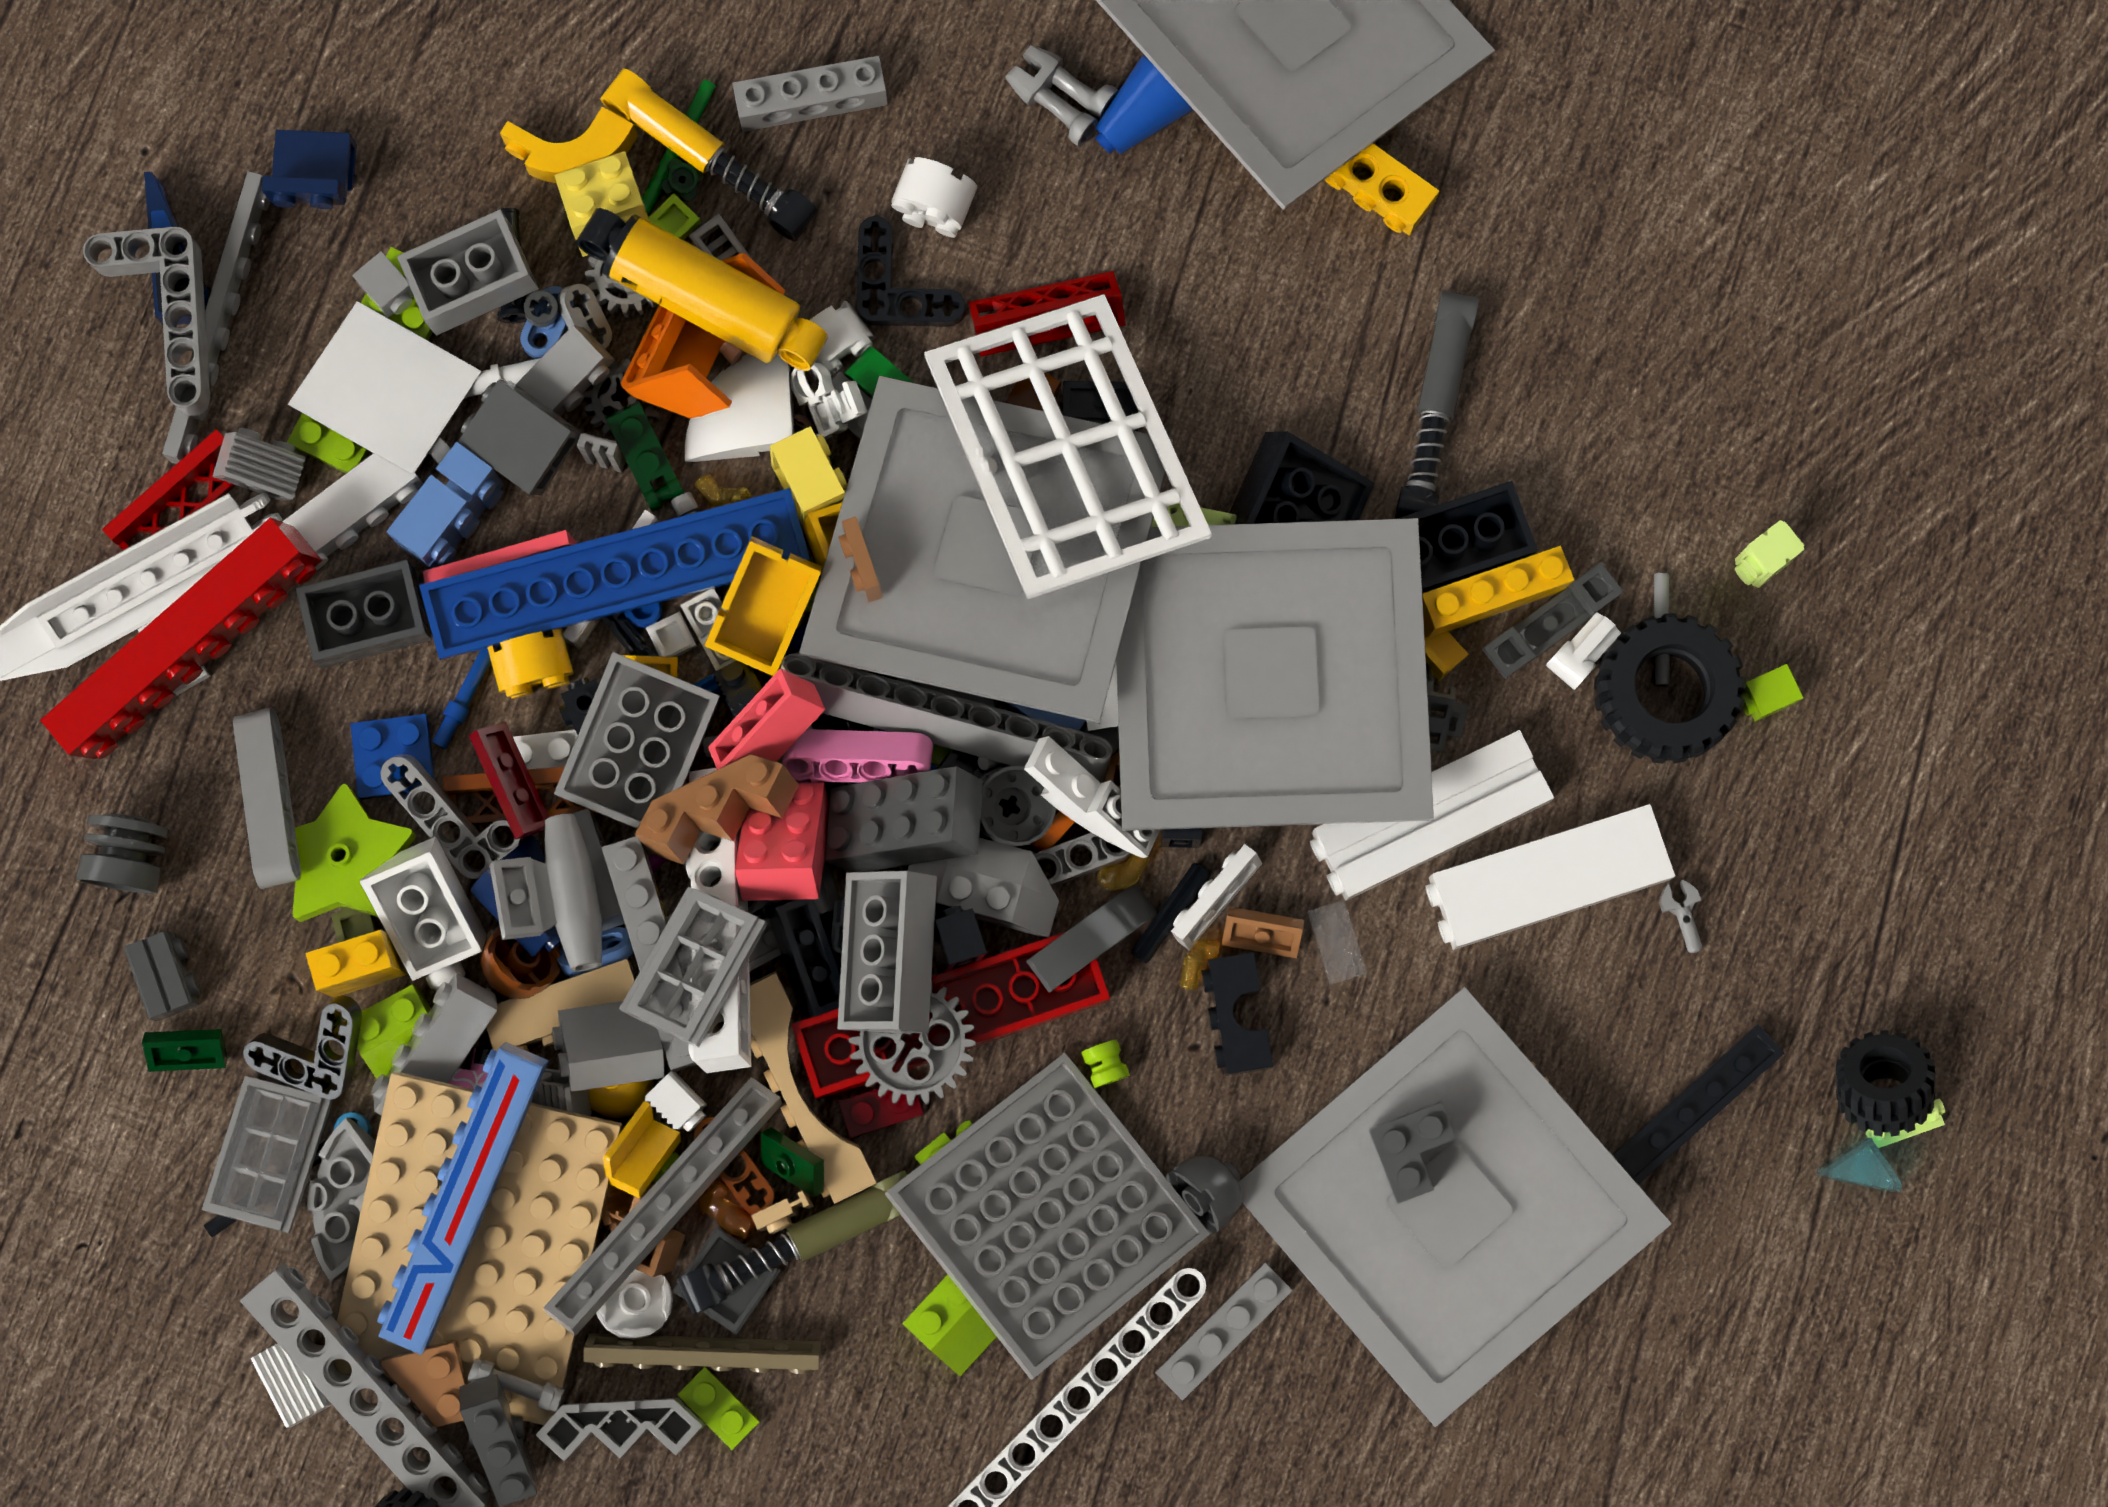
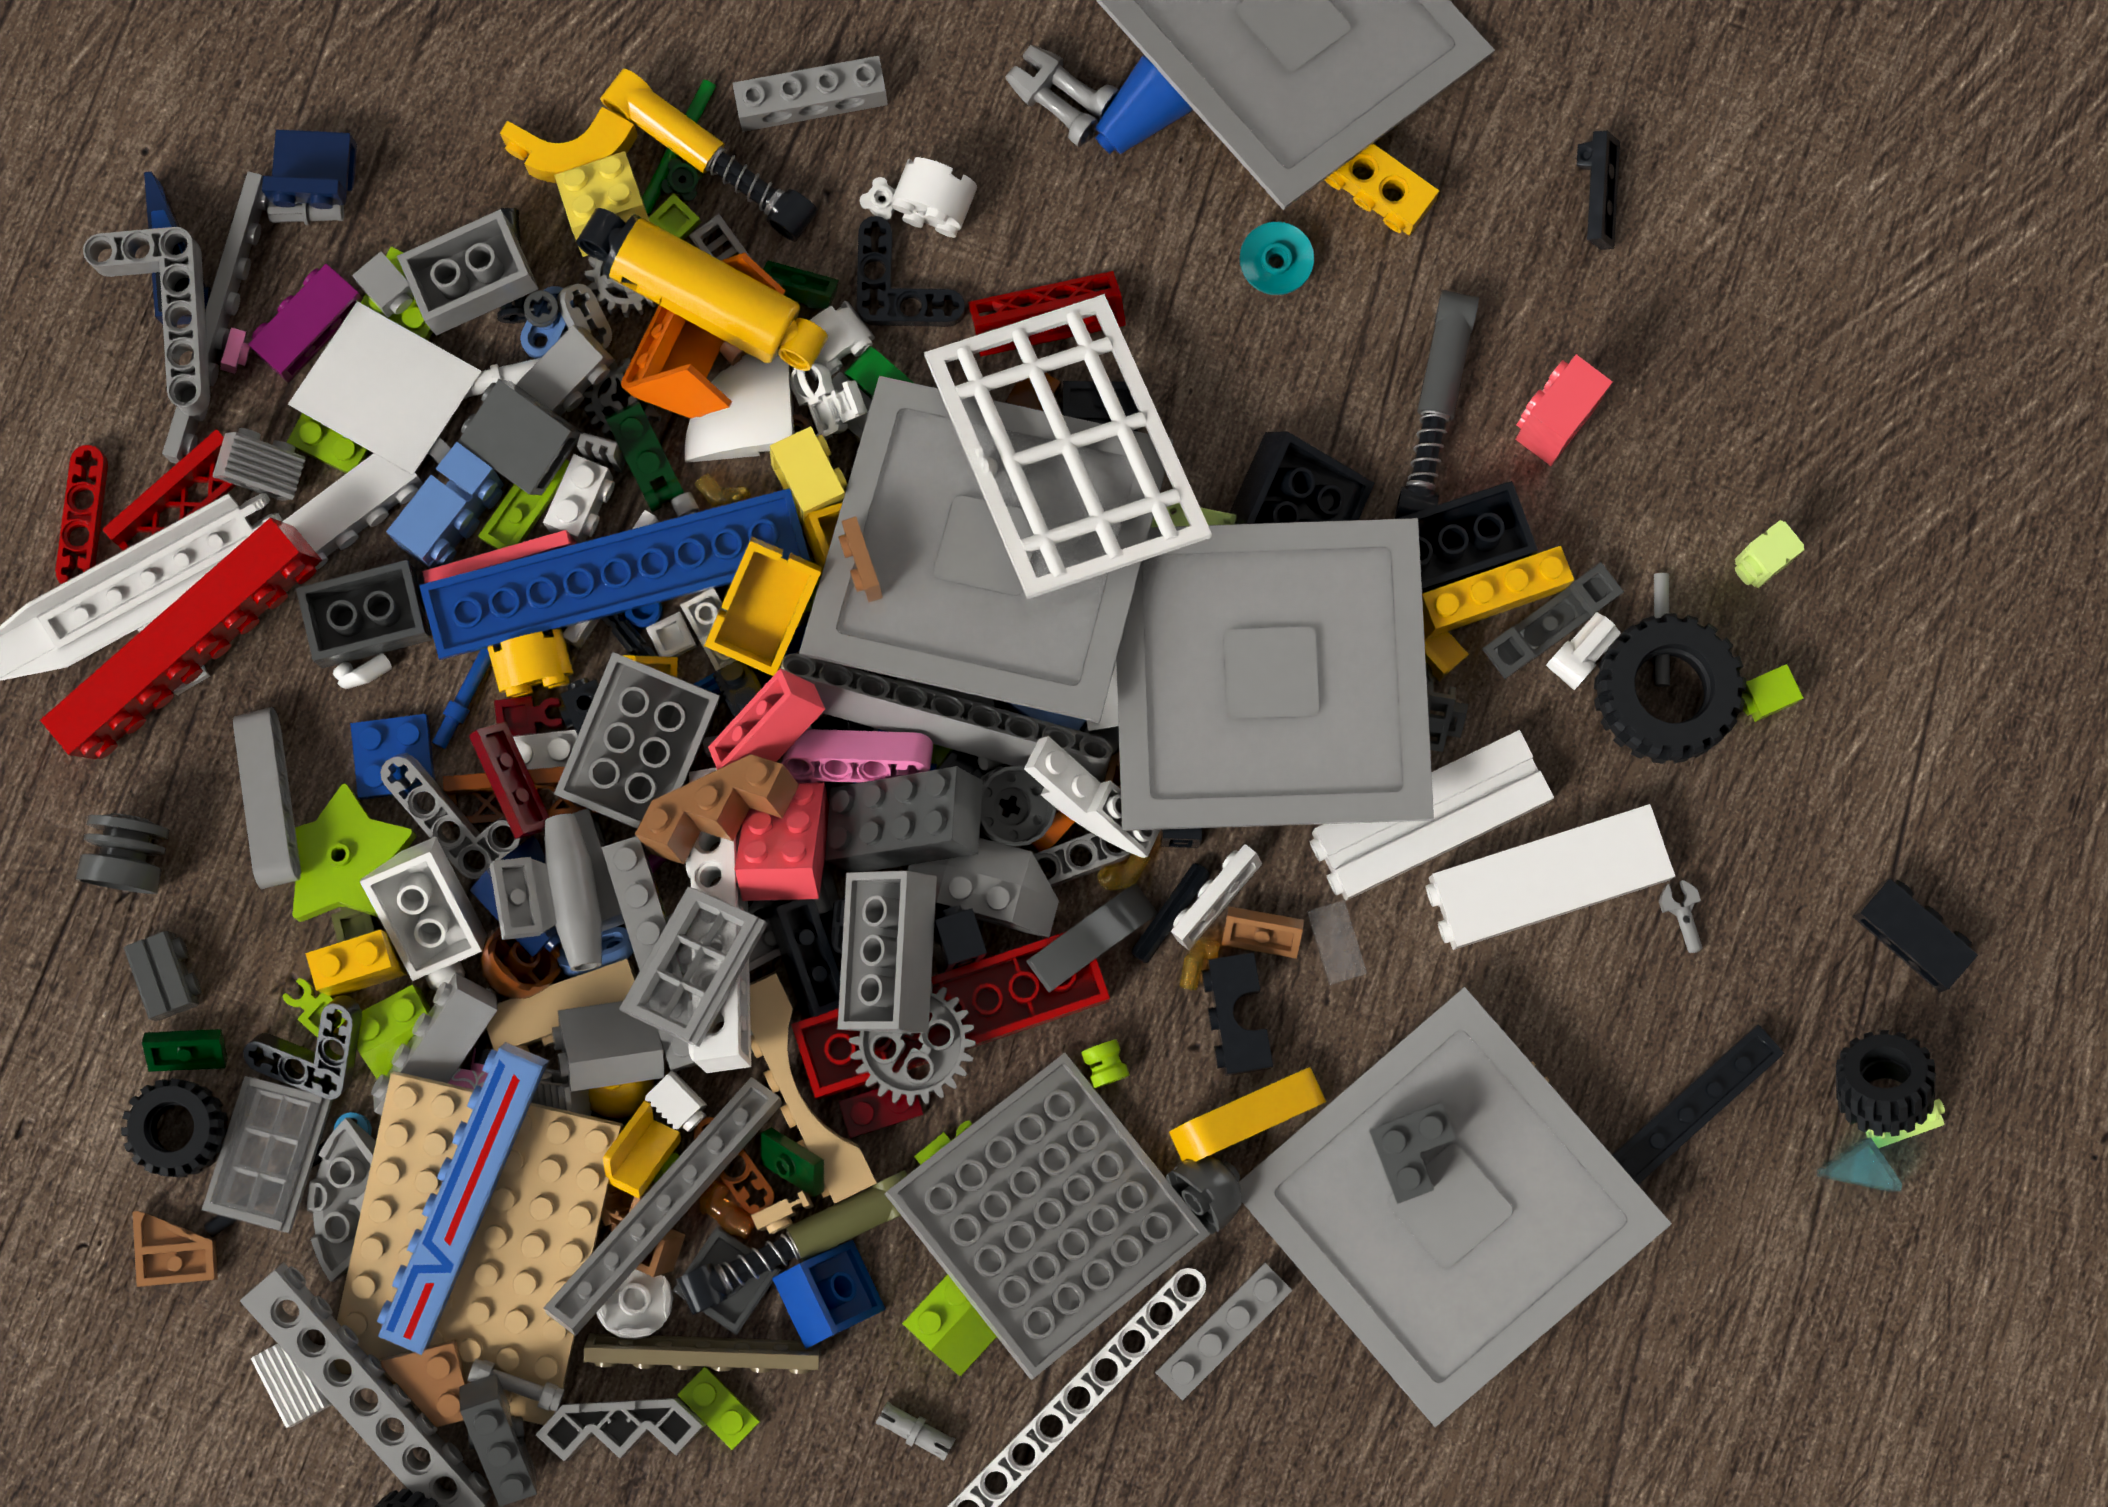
none -> red beam [55,445,108,584]
none -> black tyre [121,1078,228,1178]
none -> medium nougat wing [133,1211,218,1287]
none -> bright pink plate [220,327,250,374]
none -> magenta brick [248,264,363,383]
none -> light grey axle [267,201,344,225]
none -> lime plate [282,978,346,1044]
none -> white arm [333,653,392,689]
none -> lime plate [478,459,570,550]
none -> dark red plate [494,696,564,737]
none -> white brick [543,454,615,543]
none -> dark green plate [763,260,839,309]
none -> blue slope [772,1239,886,1349]
none -> white plate [860,177,895,220]
none -> light grey pin [876,1401,956,1461]
none -> yellow beam [1169,1067,1327,1162]
none -> teal dish [1239,222,1314,295]
none -> coral brick [1515,354,1613,466]
none -> black hinge [1577,130,1620,250]
none -> black brick [1852,878,1978,993]

